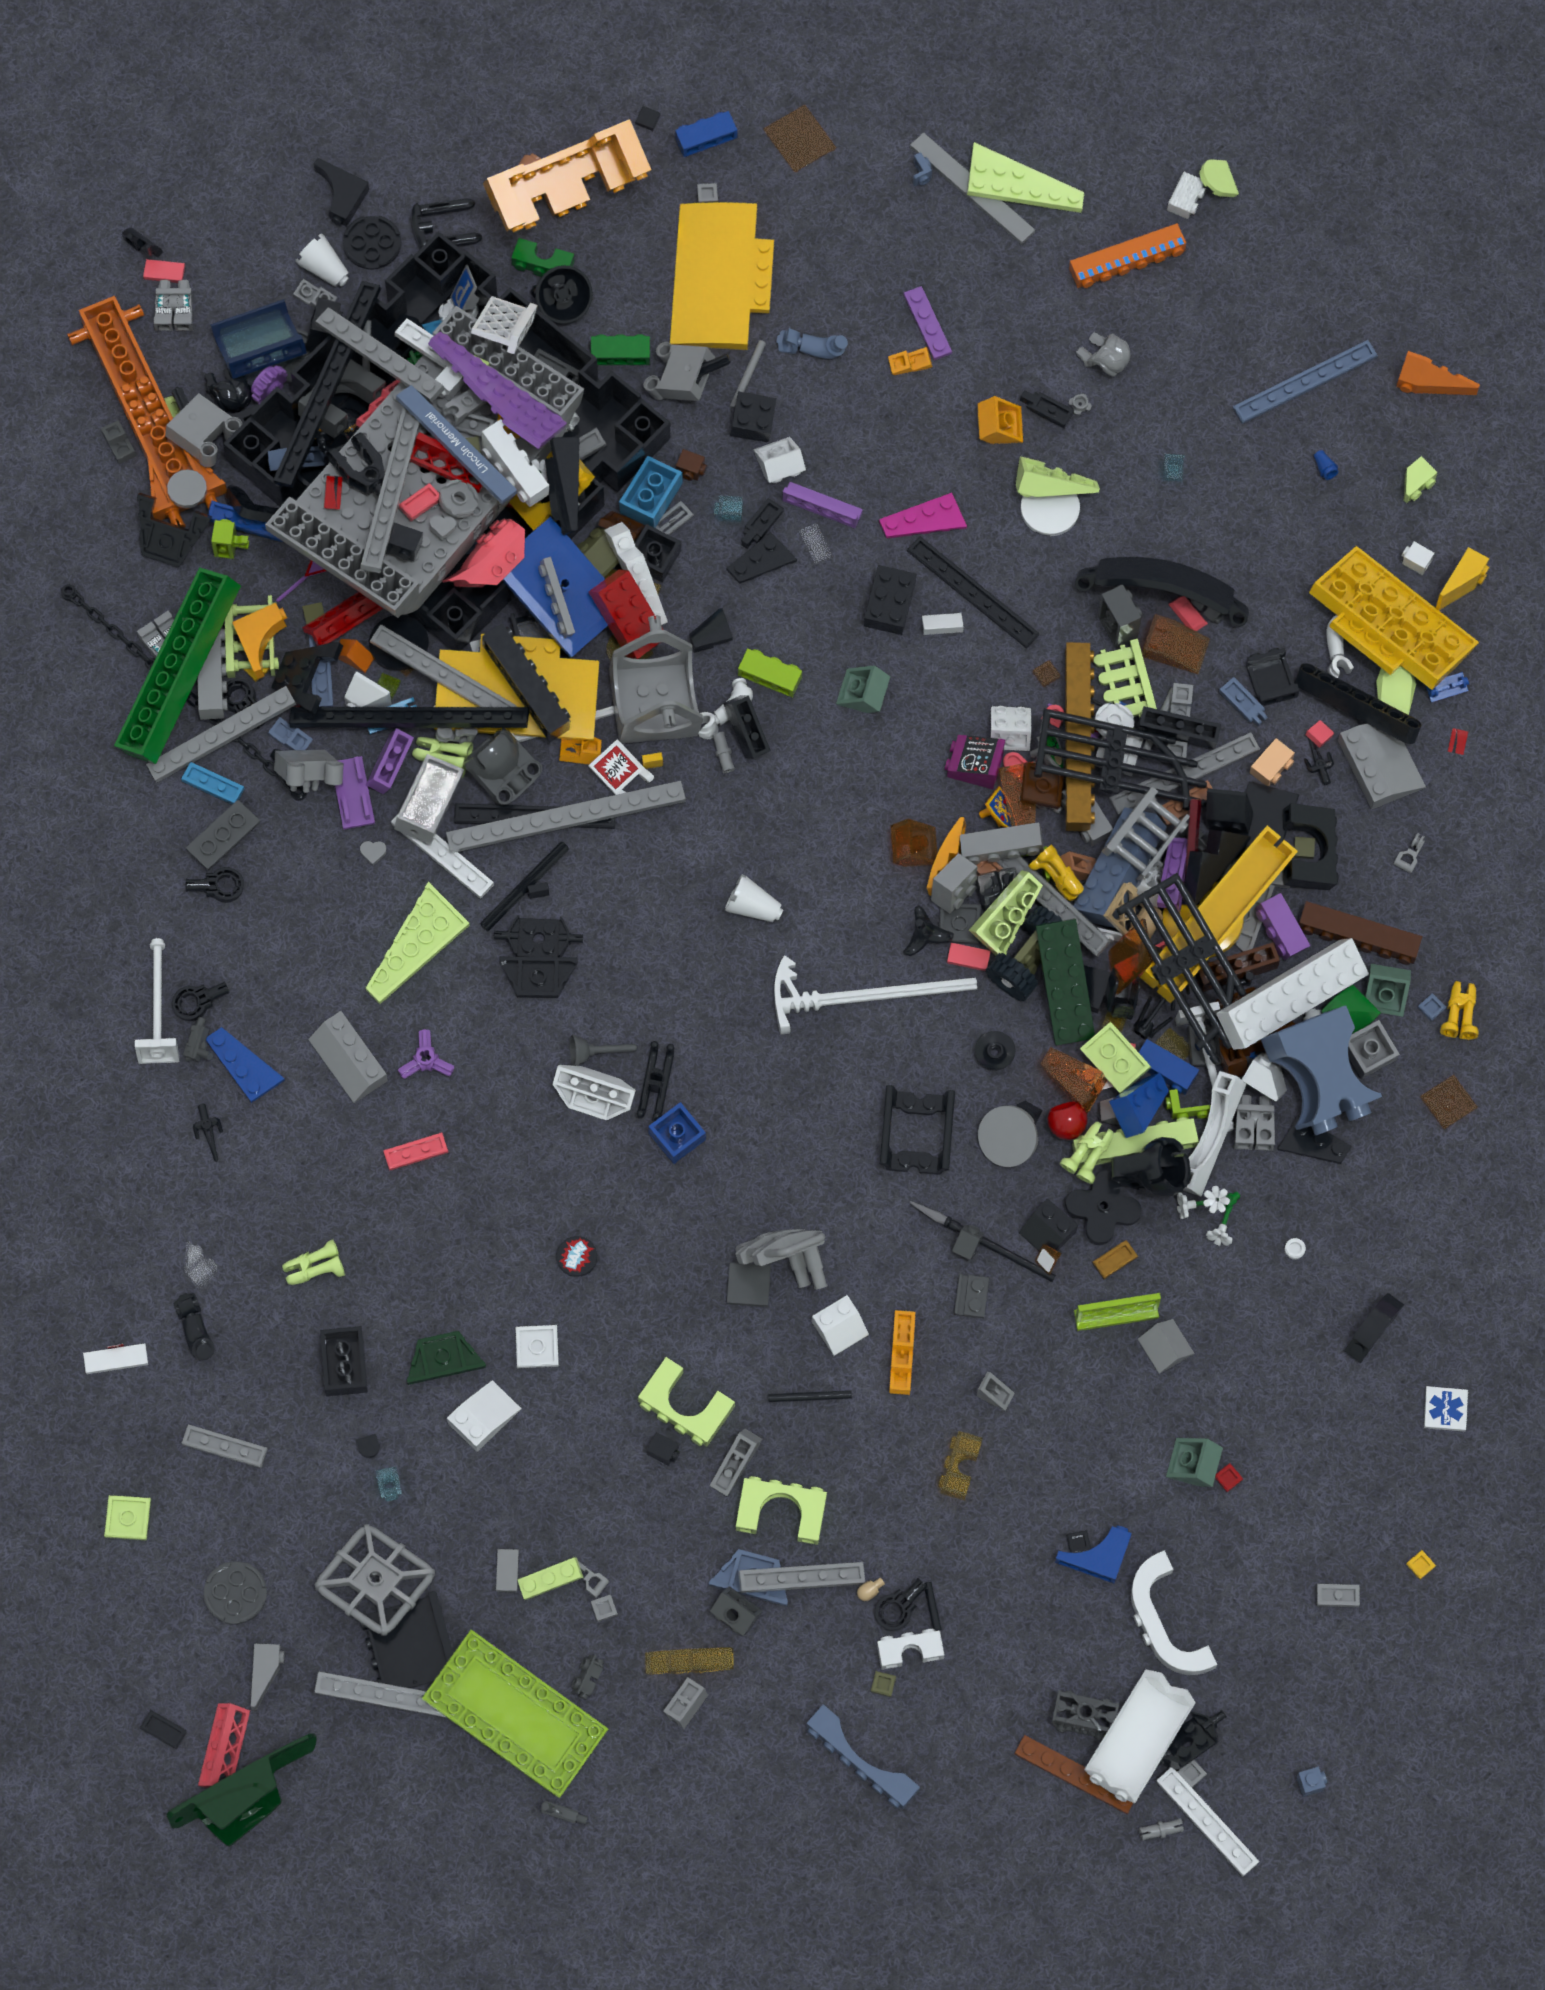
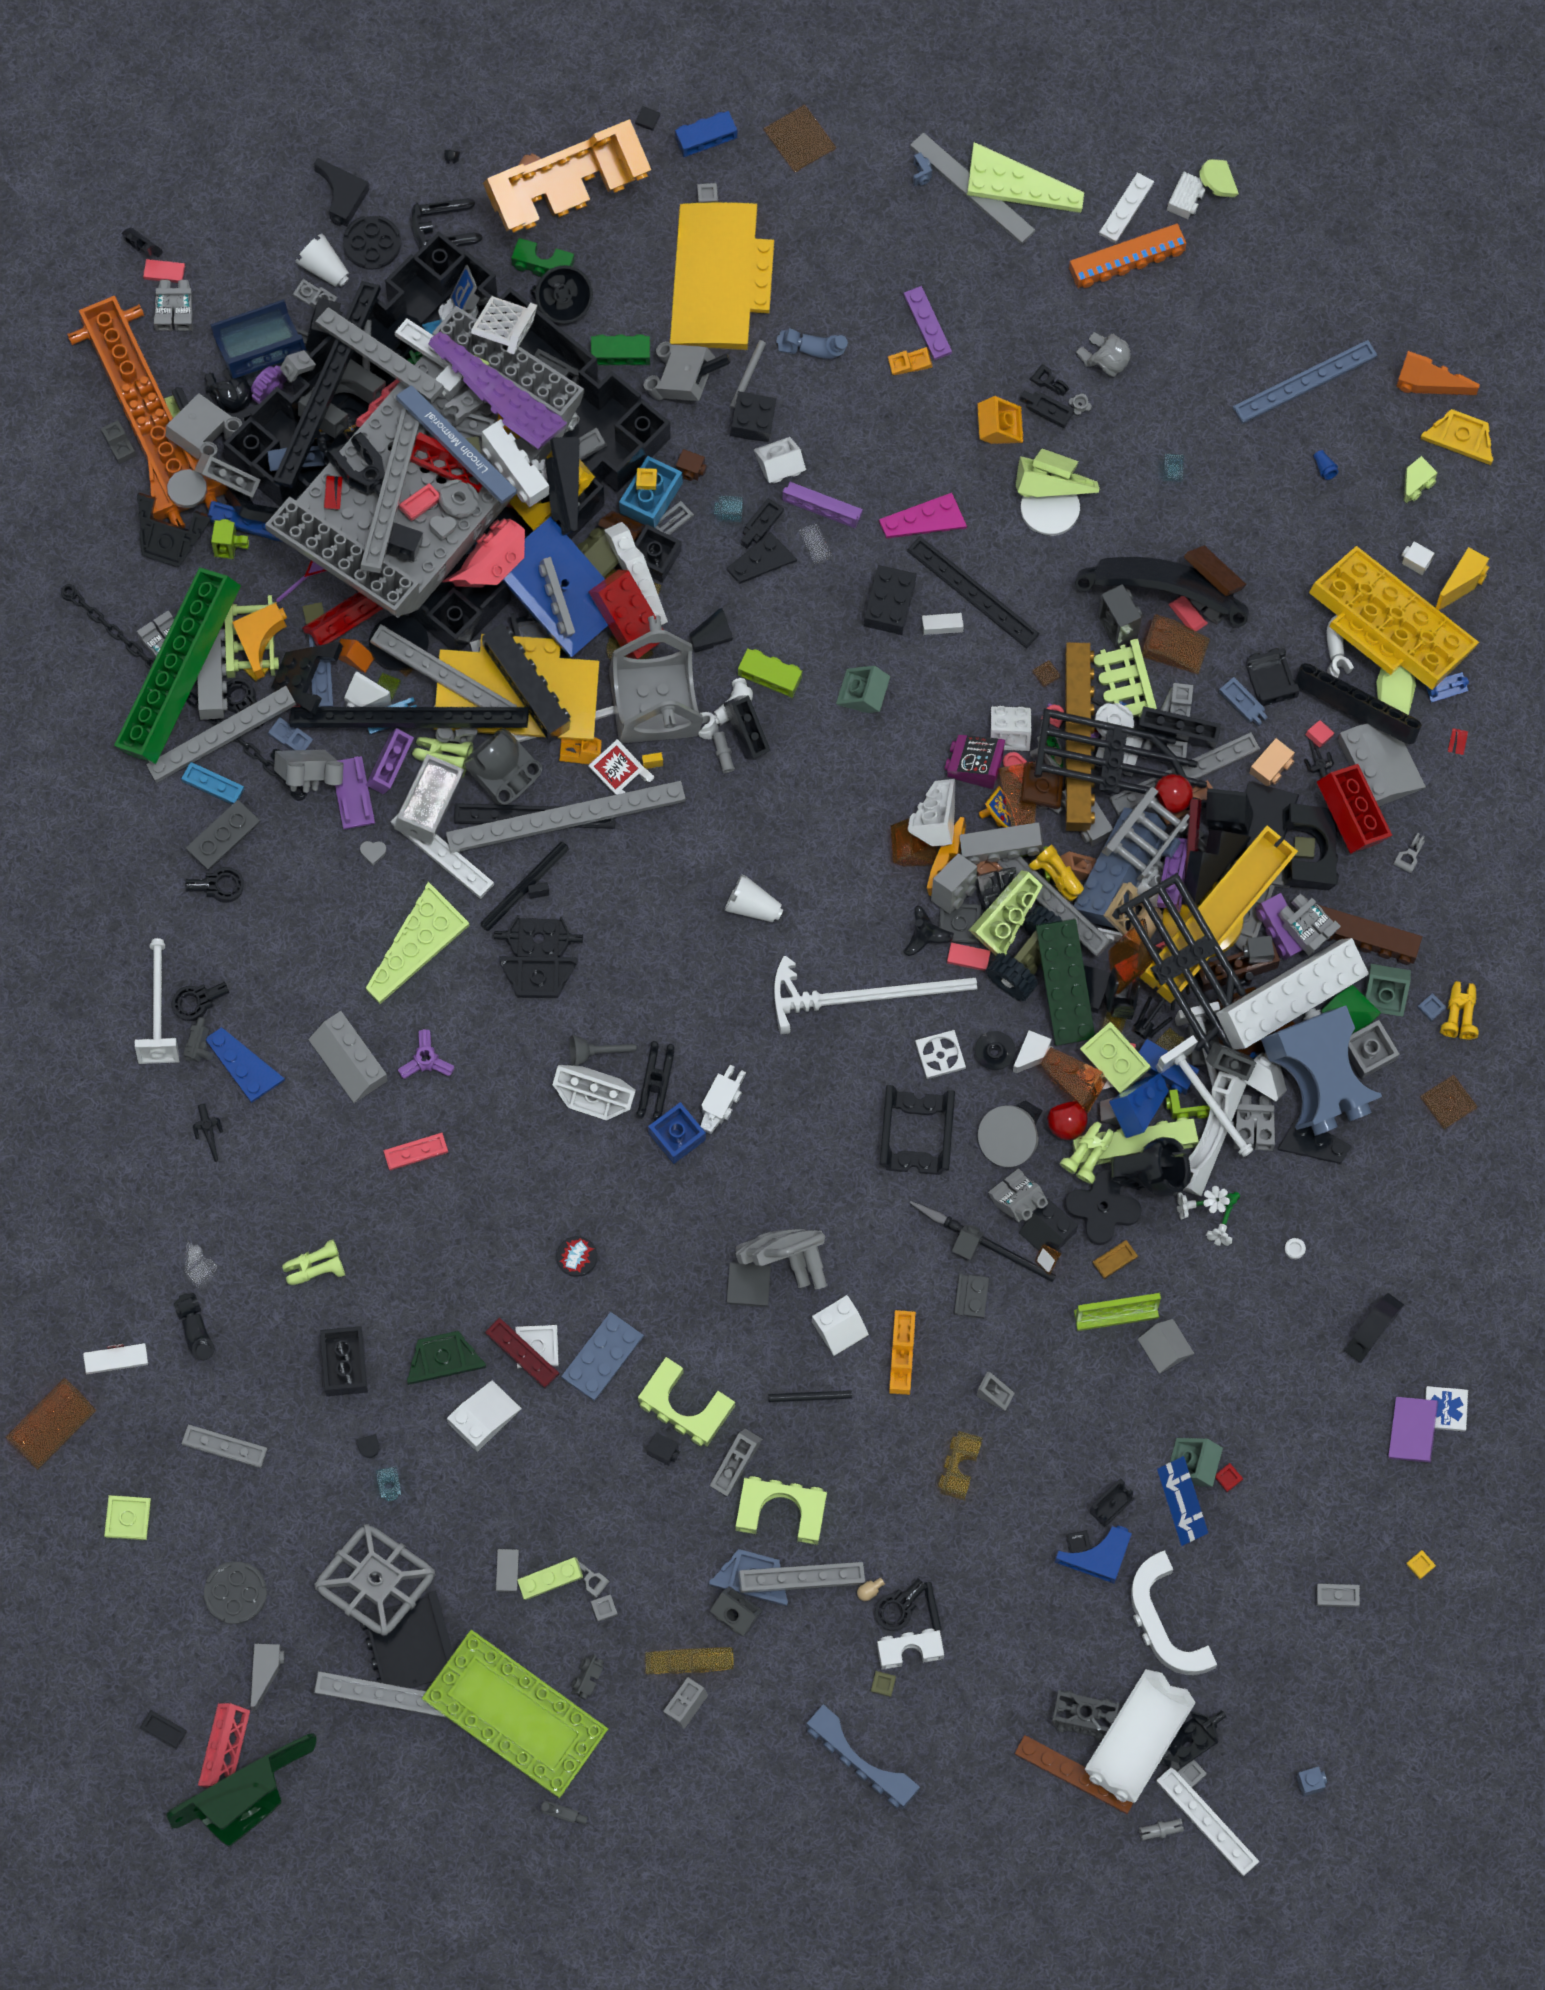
none -> clear orange slope [6,1377,96,1470]
none -> light grey brick [194,453,260,498]
none -> light grey bracket [280,350,316,382]
none -> black hinge [444,150,460,164]
none -> dark red tile [485,1317,559,1389]
none -> sand blue plate [561,1312,644,1402]
none -> yellow tile [636,468,657,490]
none -> white hinge [701,1065,746,1134]
none -> white wedge [908,779,955,846]
none -> white piece [915,1030,966,1079]
none -> light grey hips [988,1169,1048,1222]
none -> white slope [1013,1030,1053,1073]
none -> black piece [1030,365,1069,396]
none -> yellowish green tile [1032,449,1079,479]
none -> black hinge [1090,1478,1134,1527]
none -> white plate [1099,172,1154,244]
none -> red helmet [1154,774,1193,814]
none -> sand blue tile [1154,837,1181,859]
none -> white tile [1155,1036,1253,1157]
none -> blue sticker [1157,1456,1208,1546]
none -> reddish brown tile [1184,545,1247,596]
none -> dark grey brick [1206,1042,1257,1081]
none -> dark grey brick [1243,936,1274,964]
none -> light grey hips [1278,894,1341,956]
none -> red brick [1317,764,1392,854]
none -> medium lavender tile [1389,1397,1438,1463]
none -> yellow wing [1420,409,1493,465]

